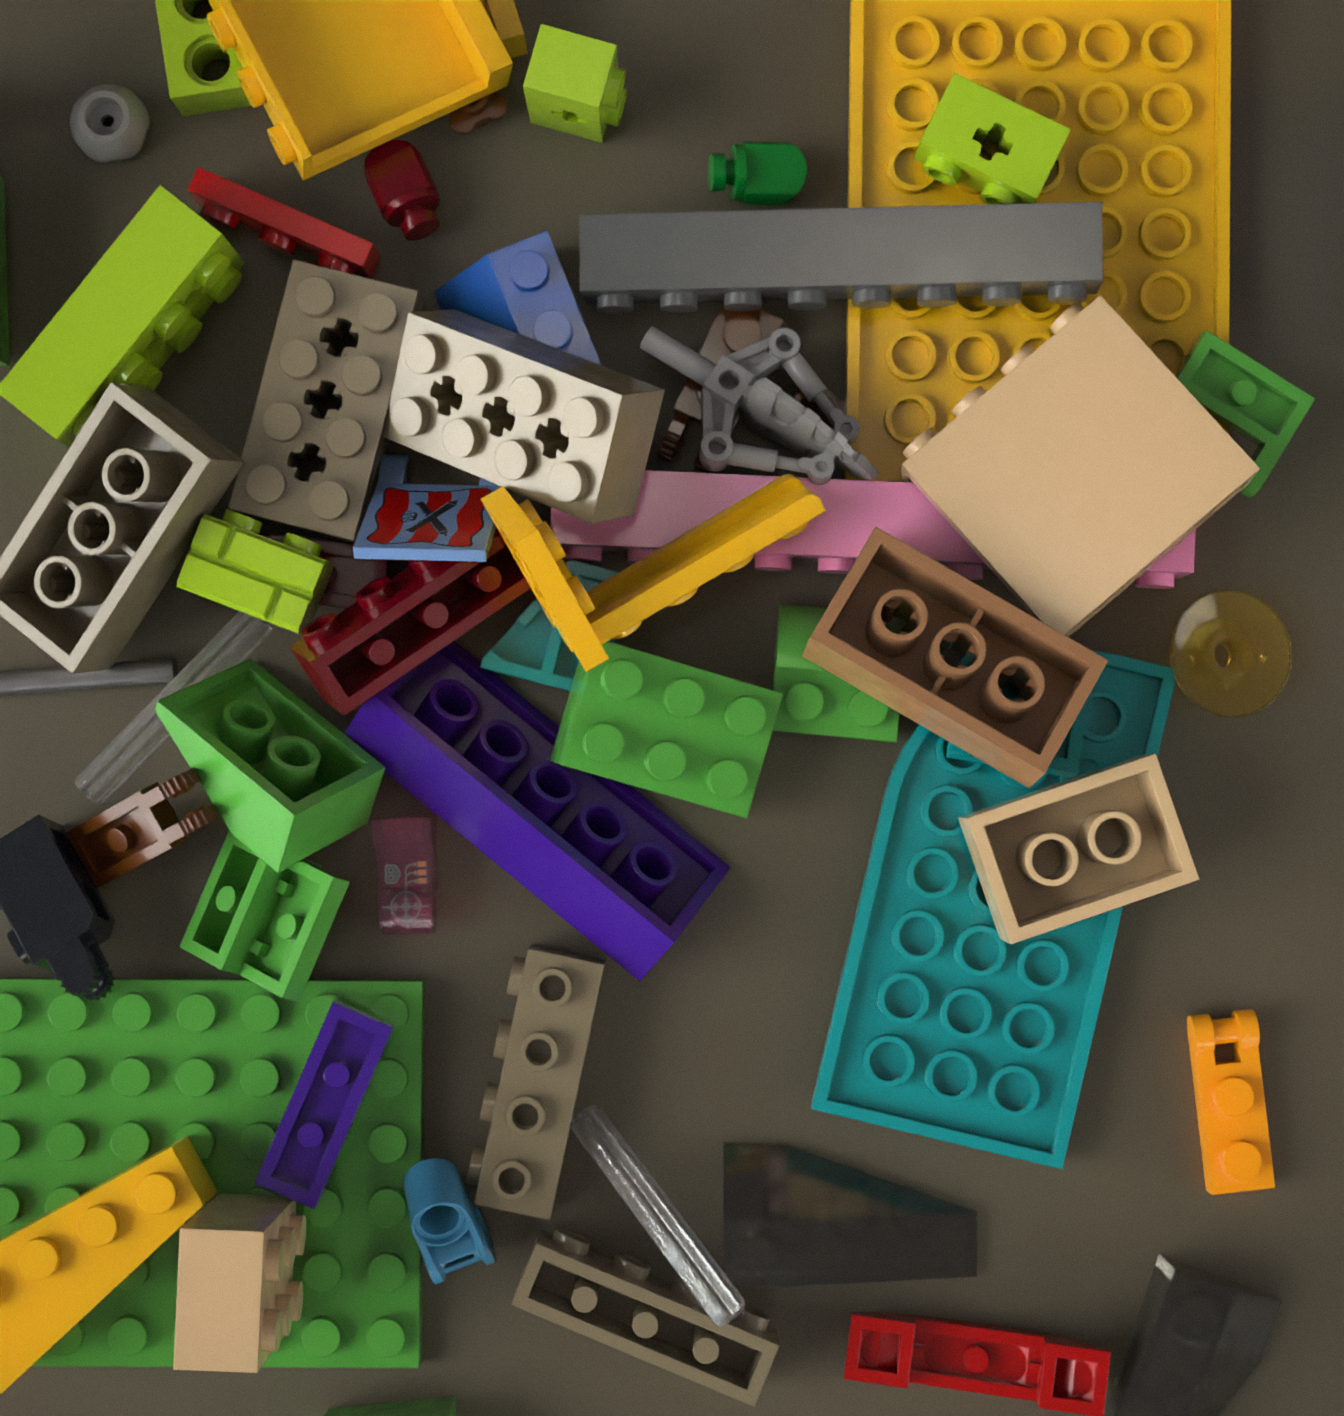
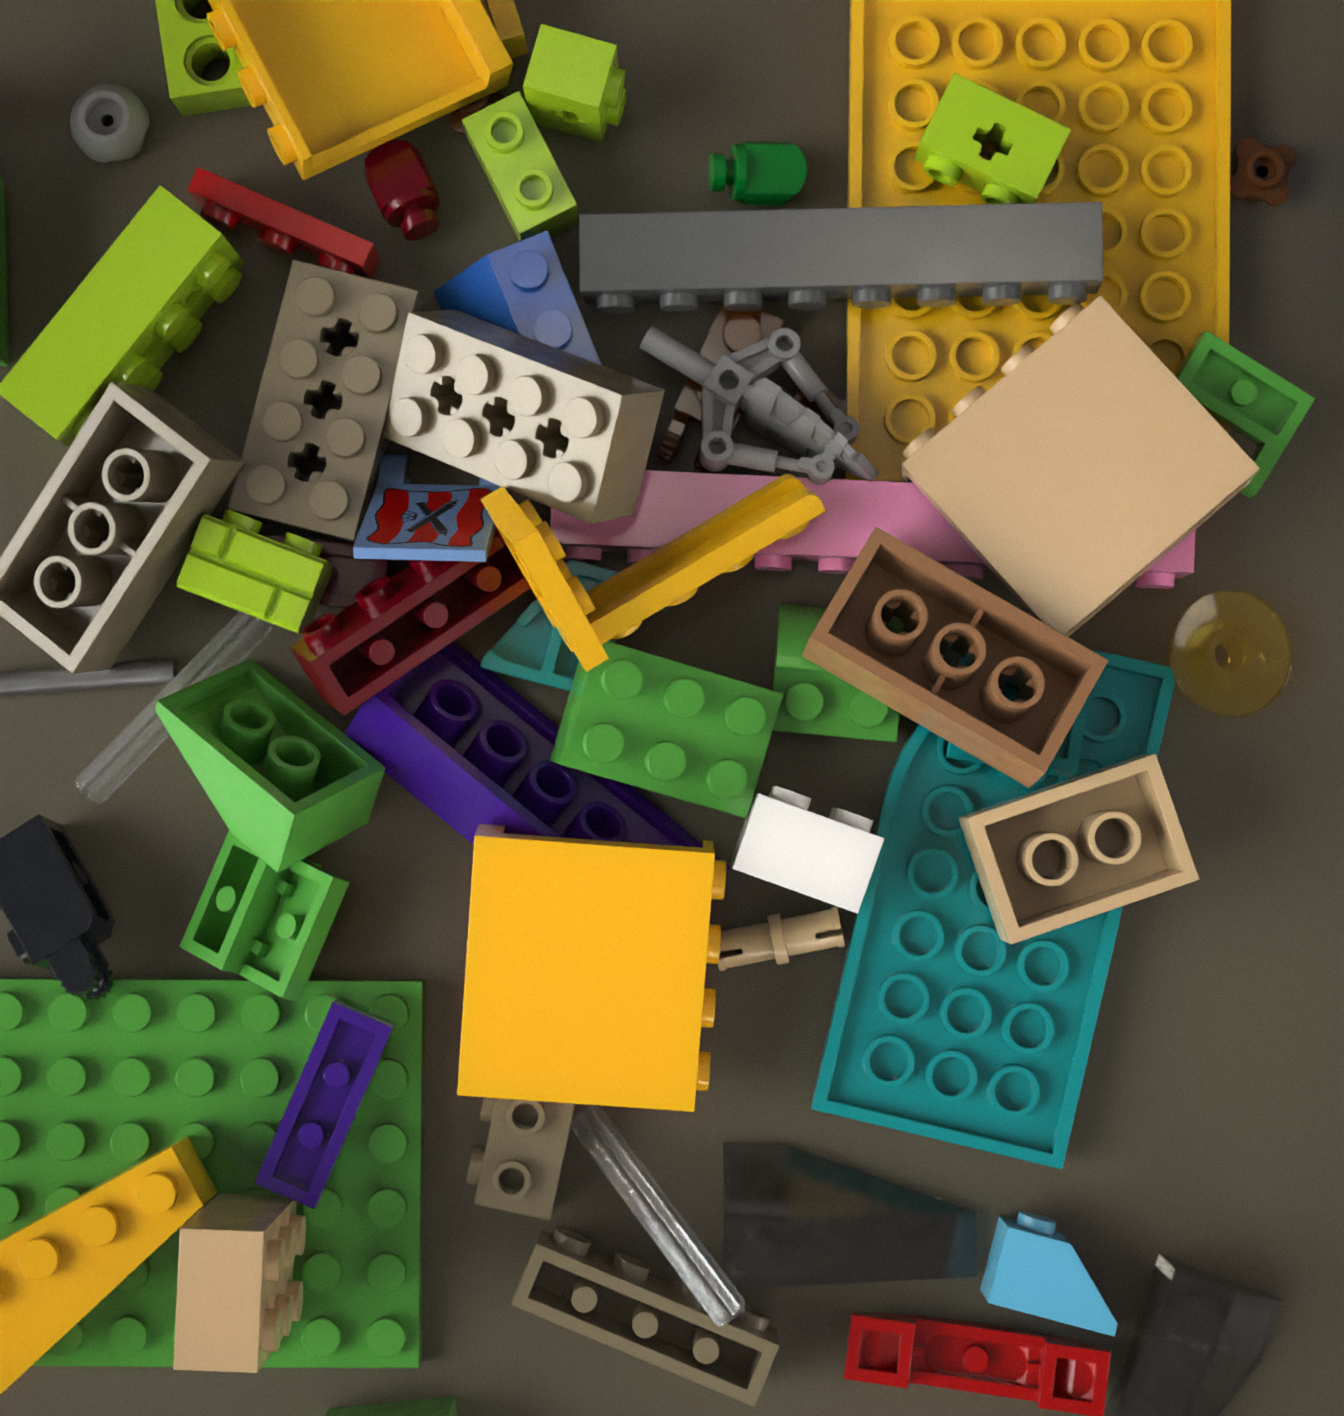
reddish brown hinge [66,768,220,888] -> none
clear pink leg [372,816,438,936] -> none
dark azure piece [403,1158,497,1285] -> none
light orange plate [1187,1008,1275,1195] -> none
none -> yellow panel [457,824,726,1112]
none -> lime brick [462,91,579,241]
none -> tan pin [718,906,845,971]
none -> white piece [729,786,884,914]
none -> medium azure slope [980,1211,1118,1337]
none -> reddish brown plate [1230,137,1297,207]

